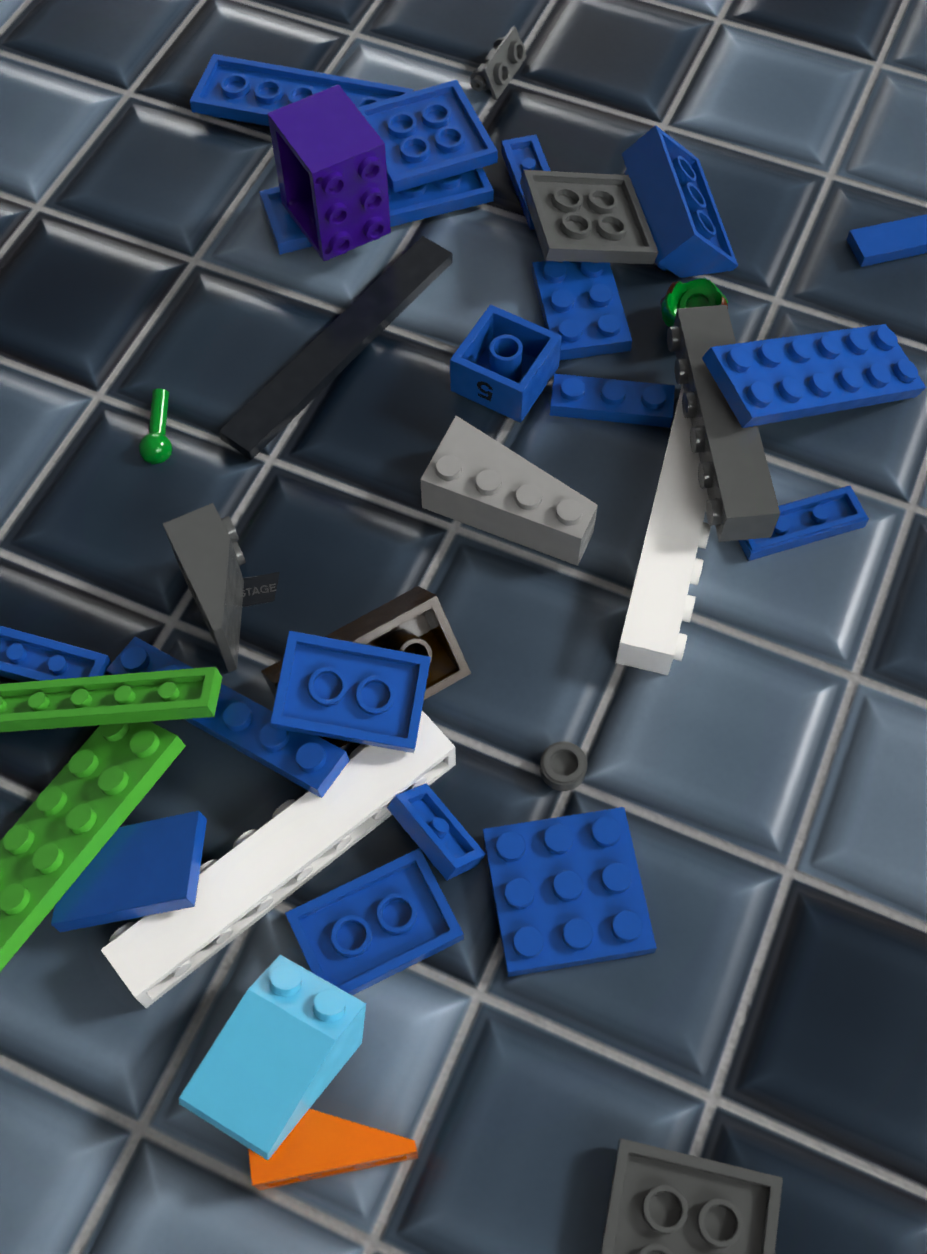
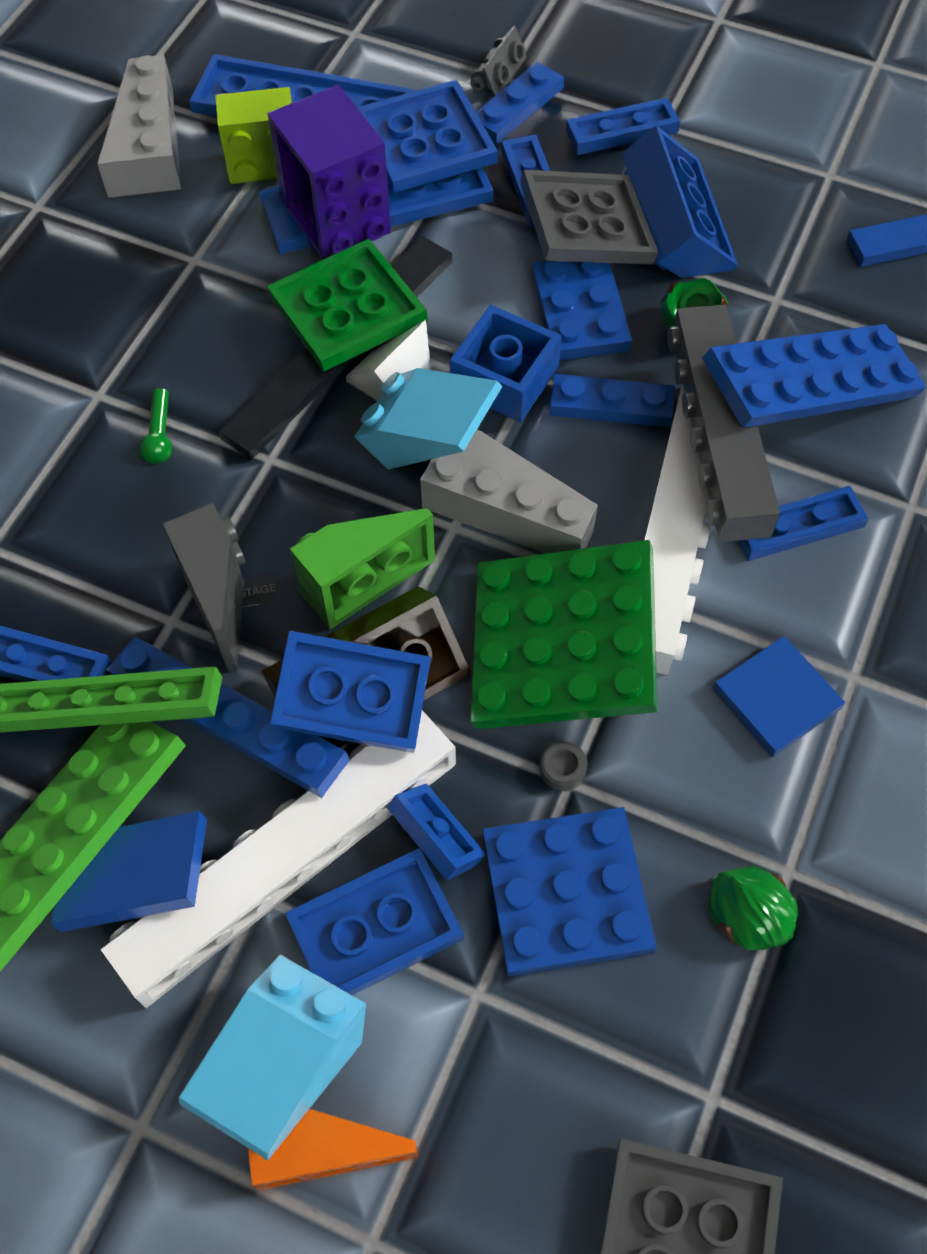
none -> light grey wedge [97,55,181,198]
none -> lime brick [215,87,292,184]
none -> green plate [267,239,428,372]
none -> bright green slope [290,508,435,630]
none -> white slope [346,320,431,401]
none -> medium azure slope [354,368,503,470]
none -> green plate [471,540,658,729]
none -> blue plate [476,61,564,145]
none -> blue plate [566,98,680,155]
none -> green hair [708,866,798,951]
none -> blue tile [713,635,846,758]

